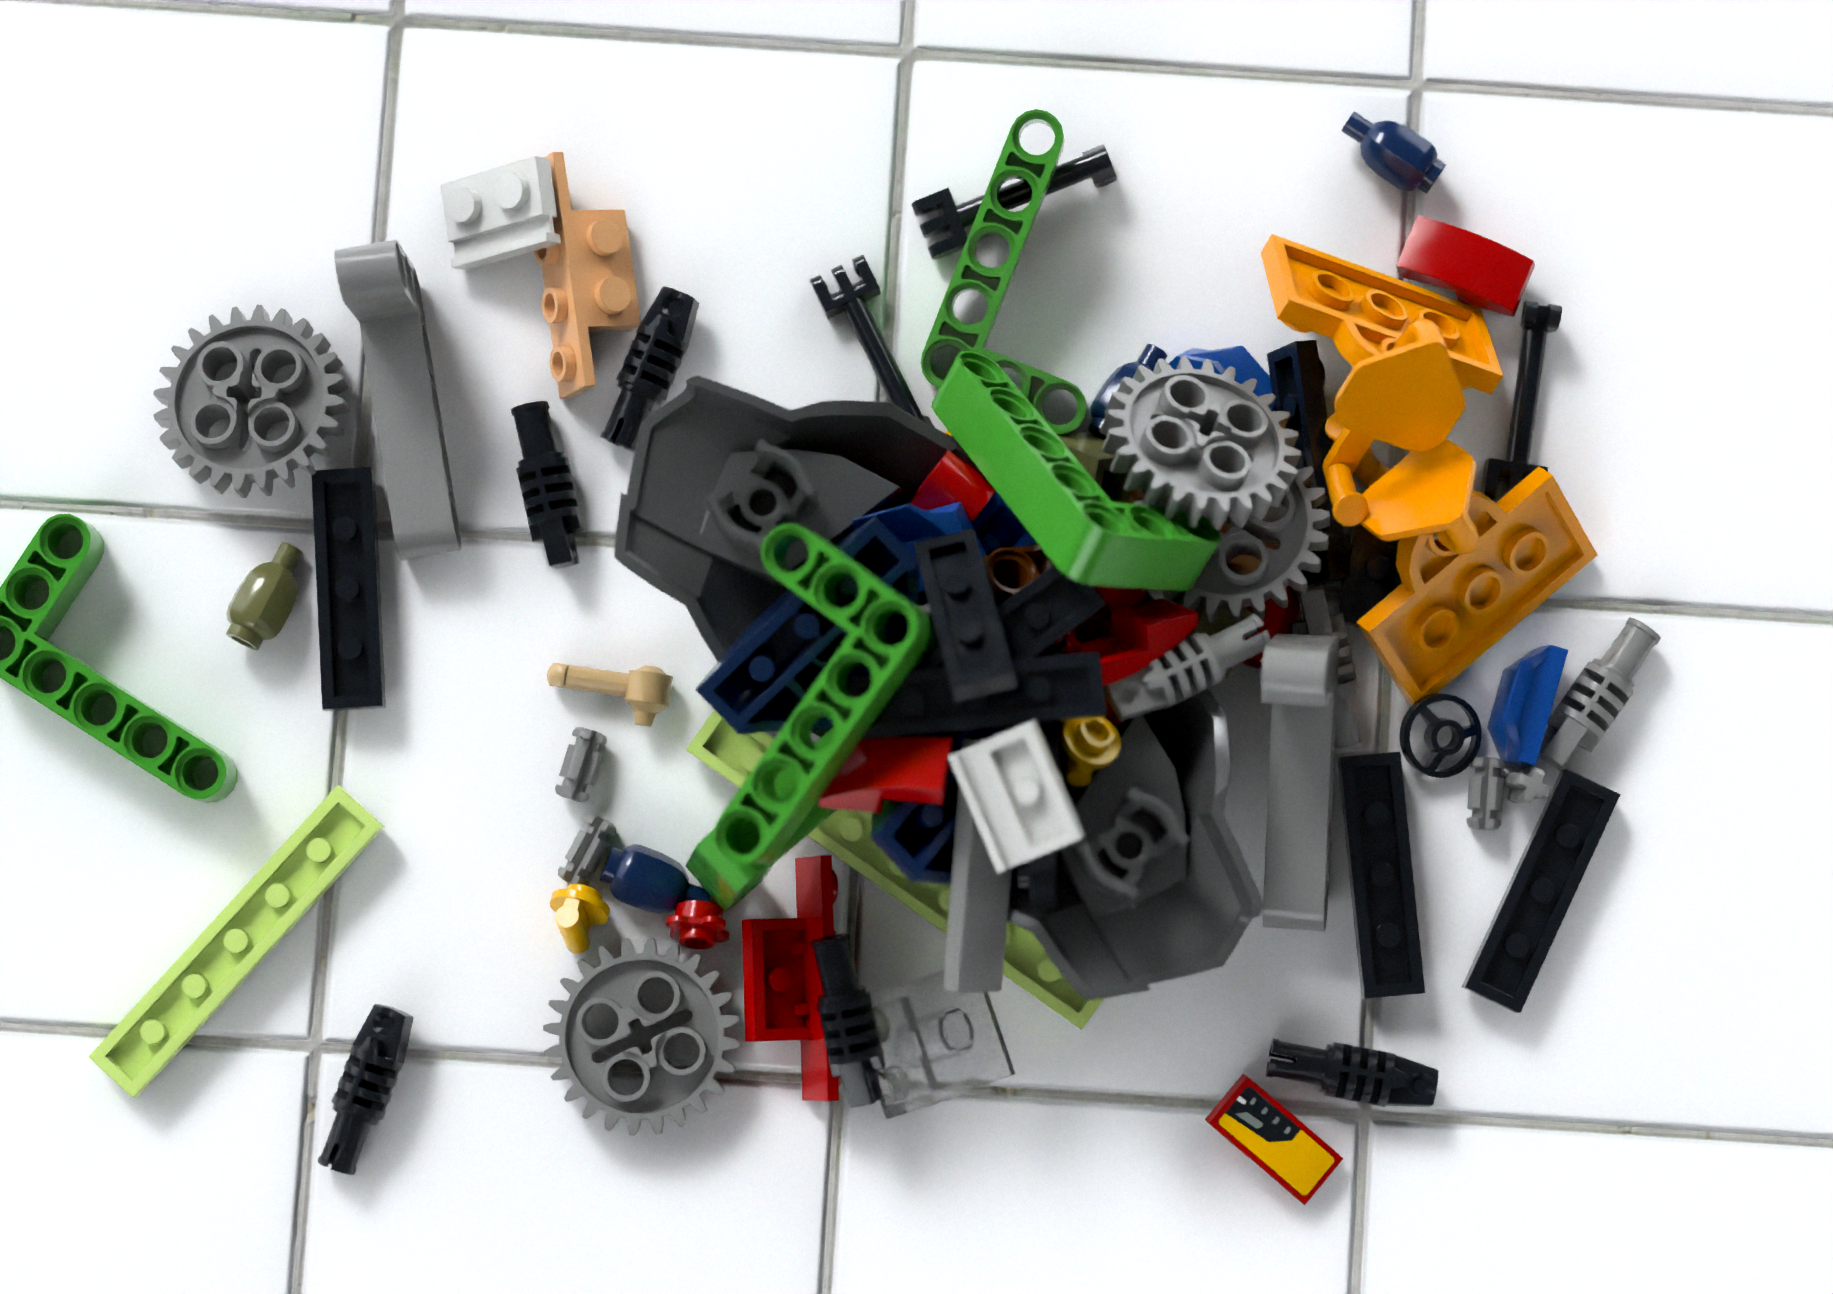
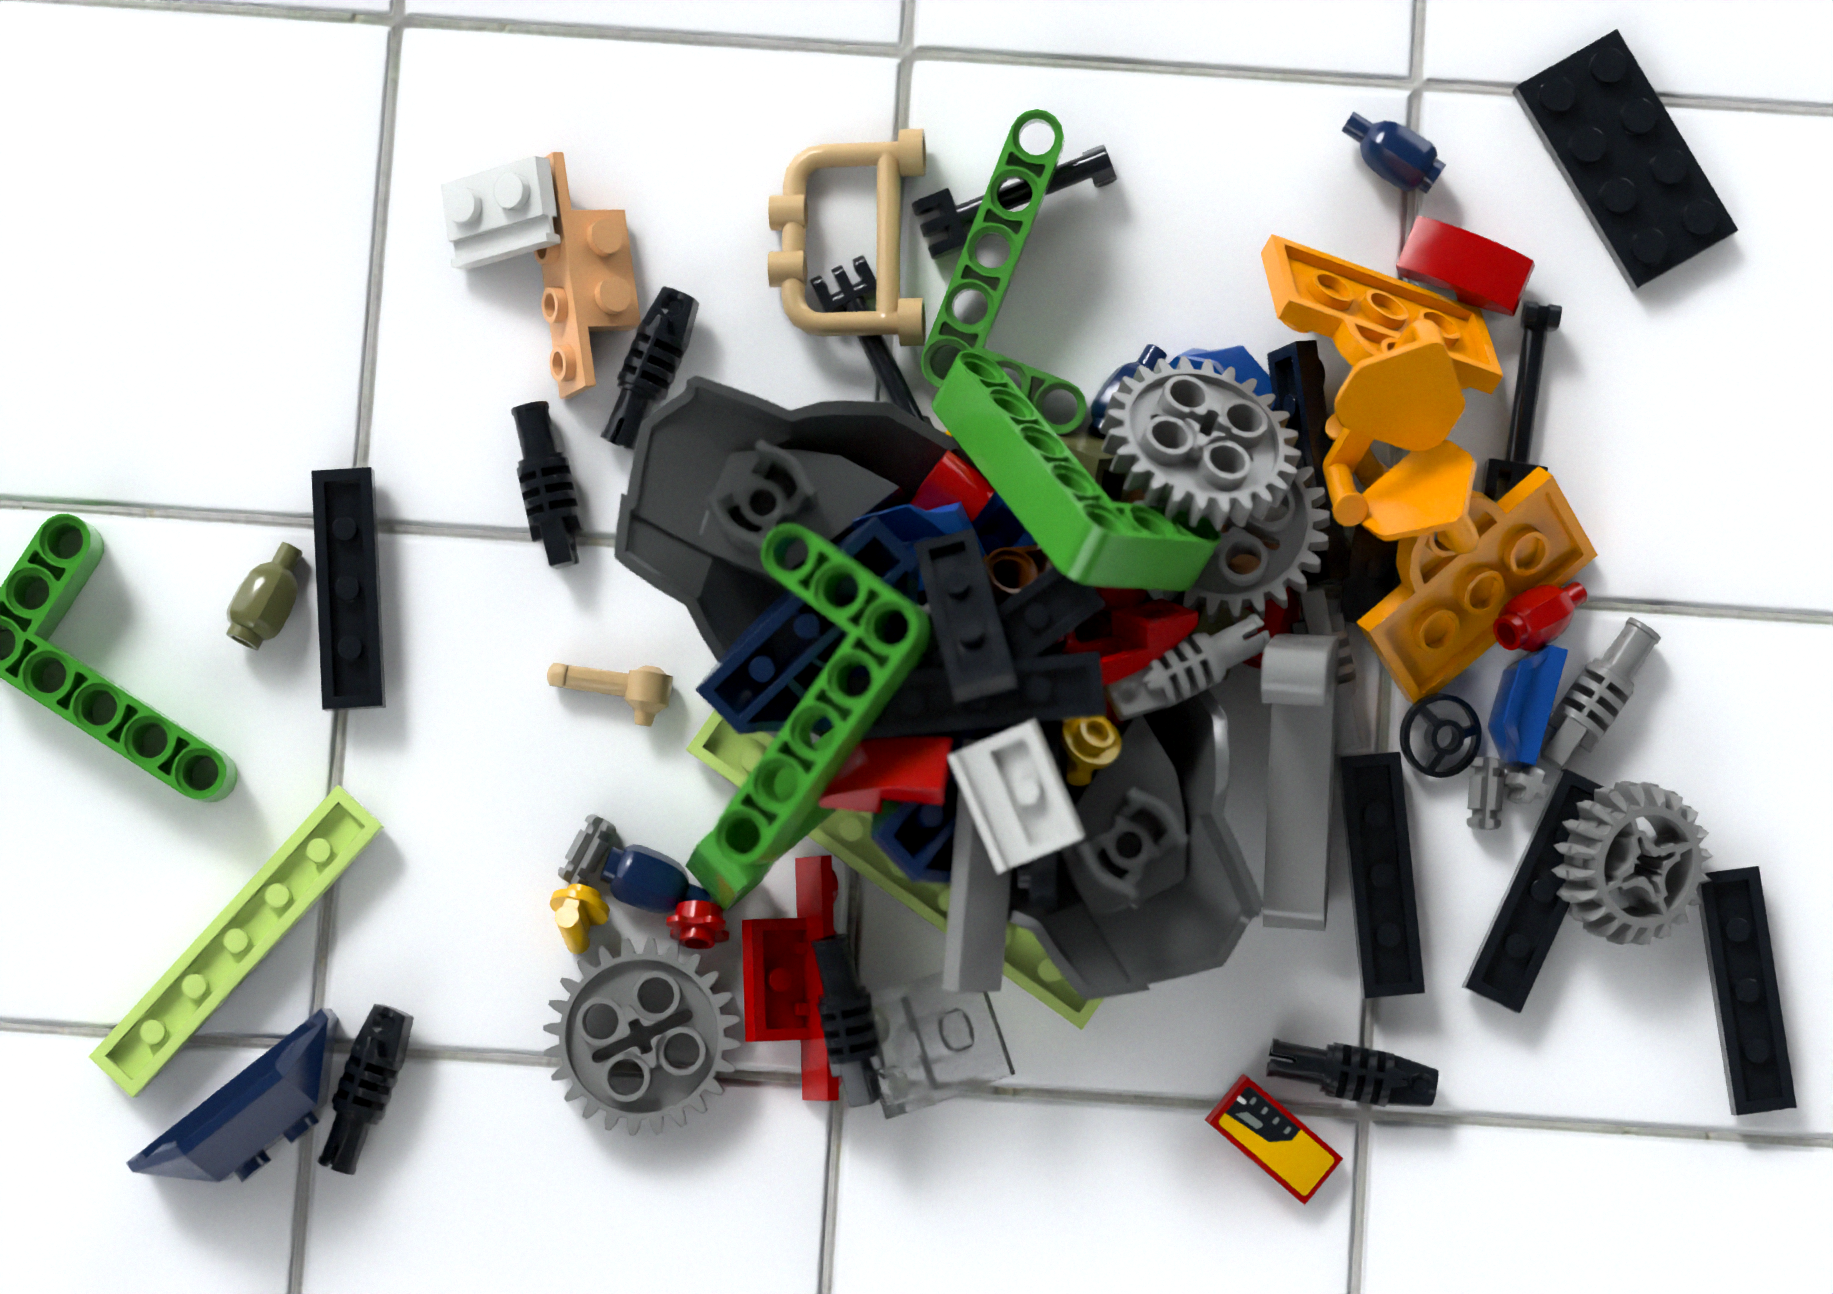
light grey gear [153,305,350,498] -> none
light grey beam [334,240,461,561] -> none
light grey piece [555,727,607,802] -> none
none -> dark blue wedge [126,1008,338,1183]
none -> tan bar [767,128,926,346]
none -> red plant [1493,582,1587,652]
none -> black plate [1512,29,1739,293]
none -> light grey gear [1552,781,1713,945]
none -> black plate [1696,866,1797,1116]

